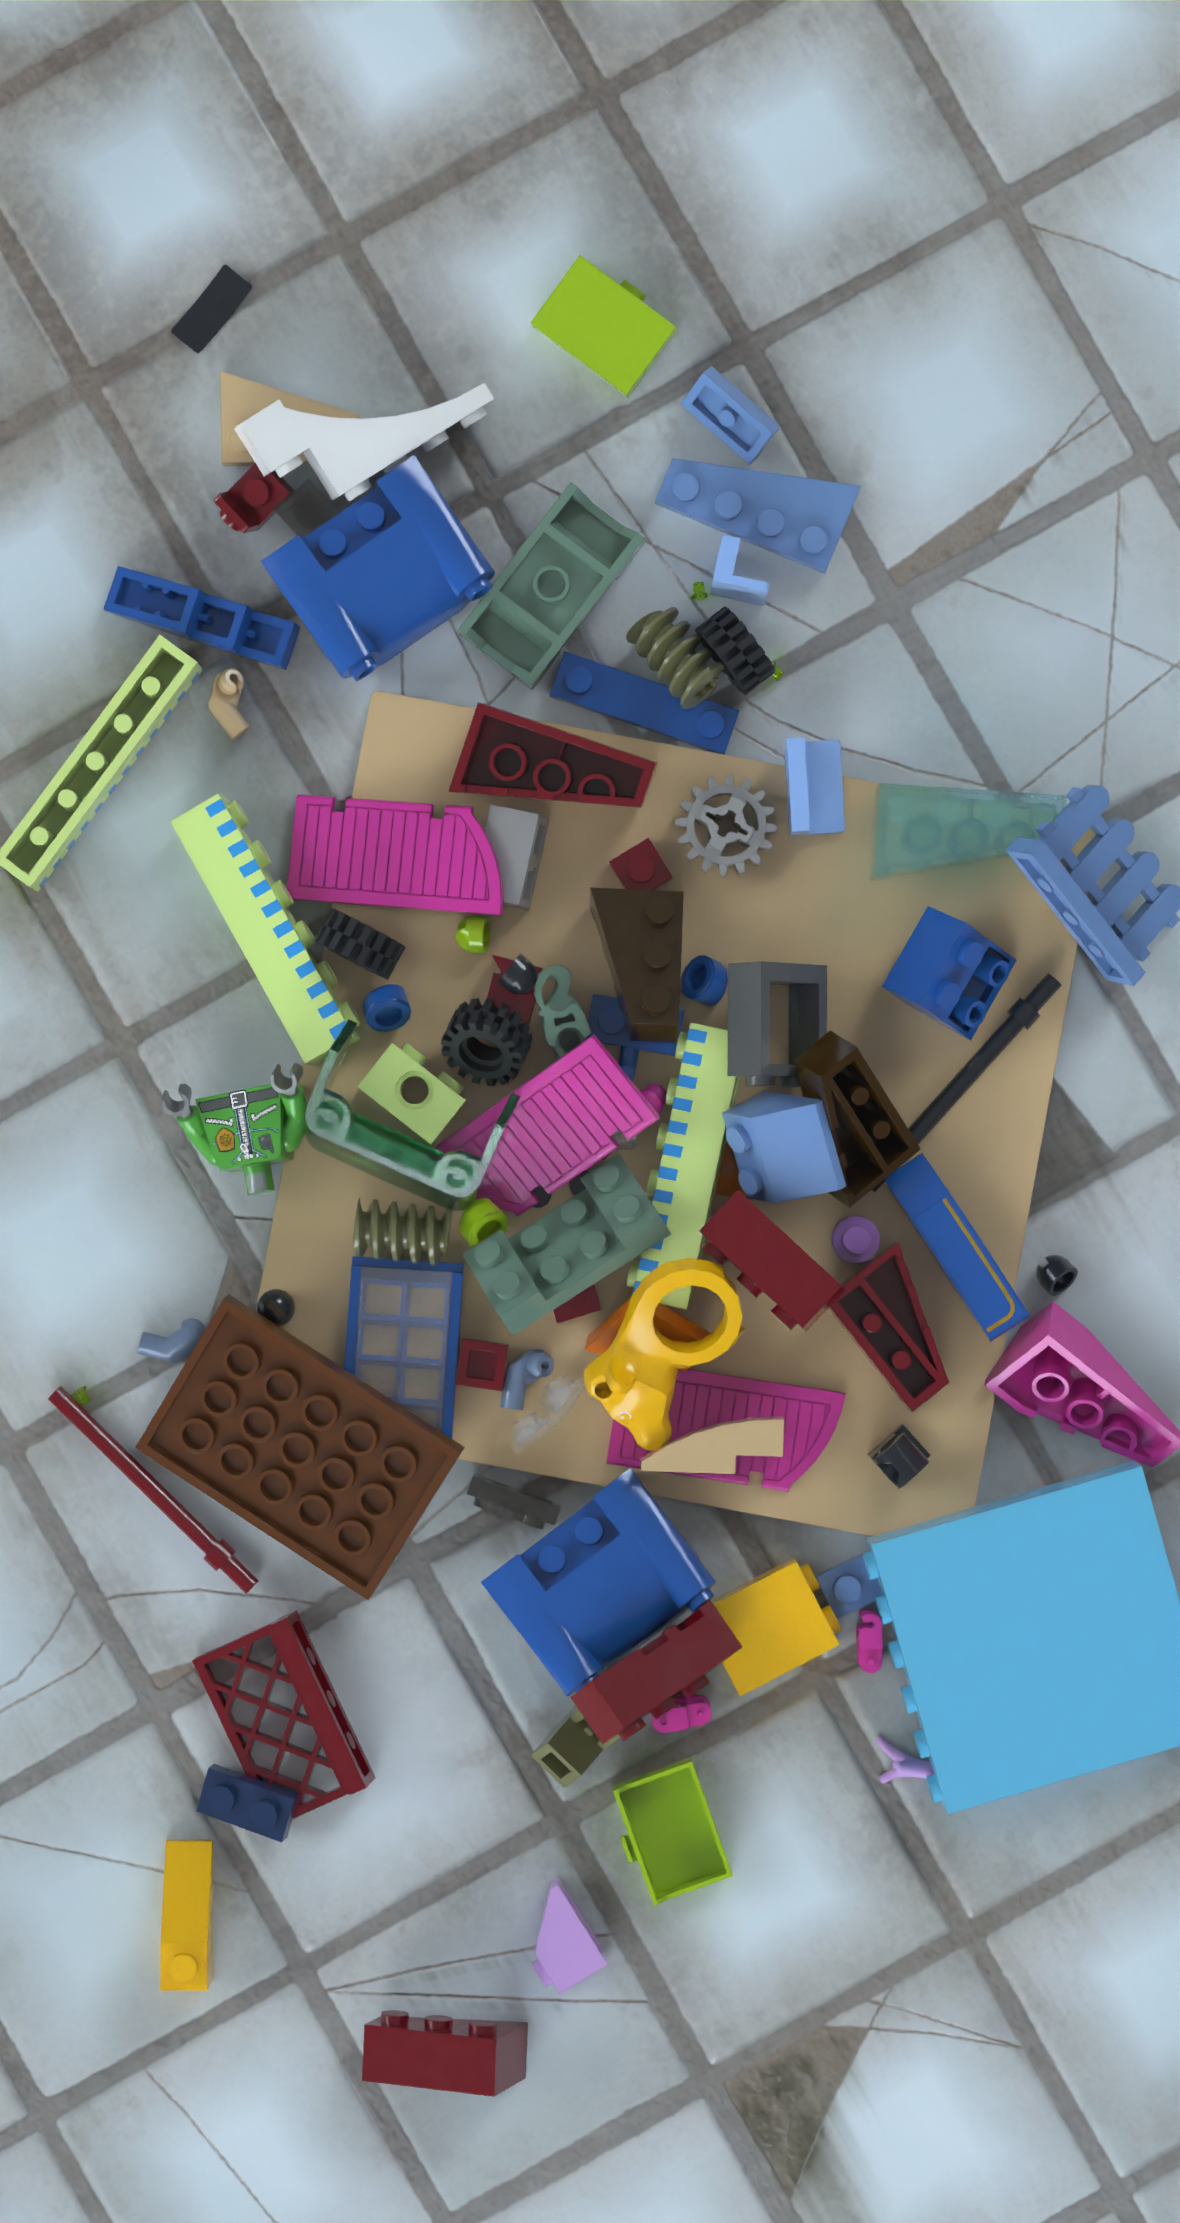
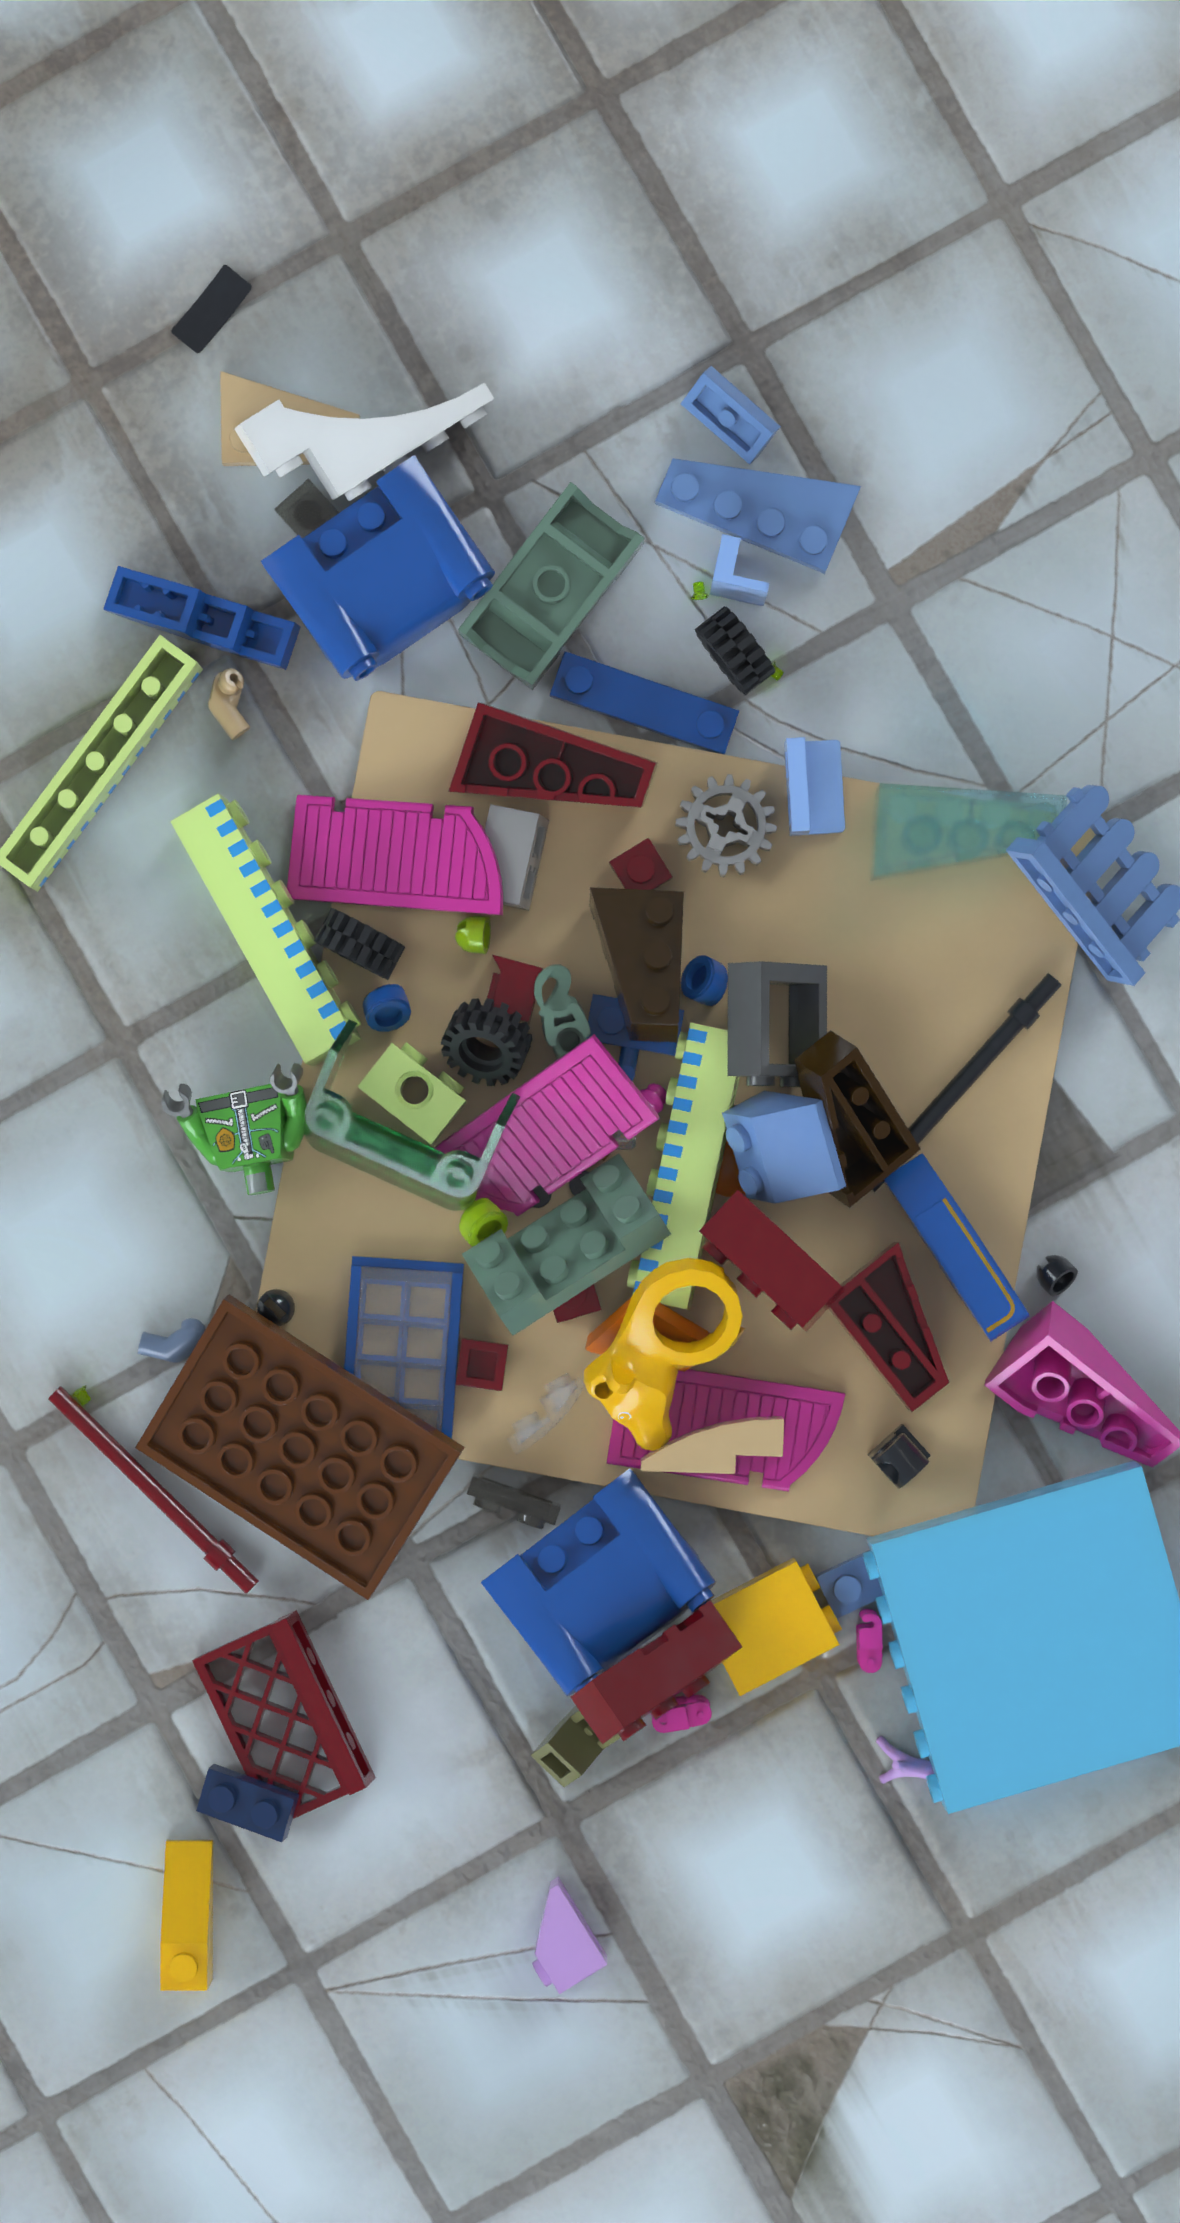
dark red bracket [213,463,296,534] -> none
olive piece [353,1198,452,1266] -> none
dark red wedge [362,2010,528,2097] -> none
black hinge [497,953,538,994] -> none
sand blue arm [500,1349,554,1410] -> none
lime container [530,255,678,398] -> none
lime container [613,1757,733,1906] -> none
olive piece [626,607,724,710] -> none
medium lavender wheel [832,1216,880,1263] -> none
blue slope [882,906,1017,1040] -> none

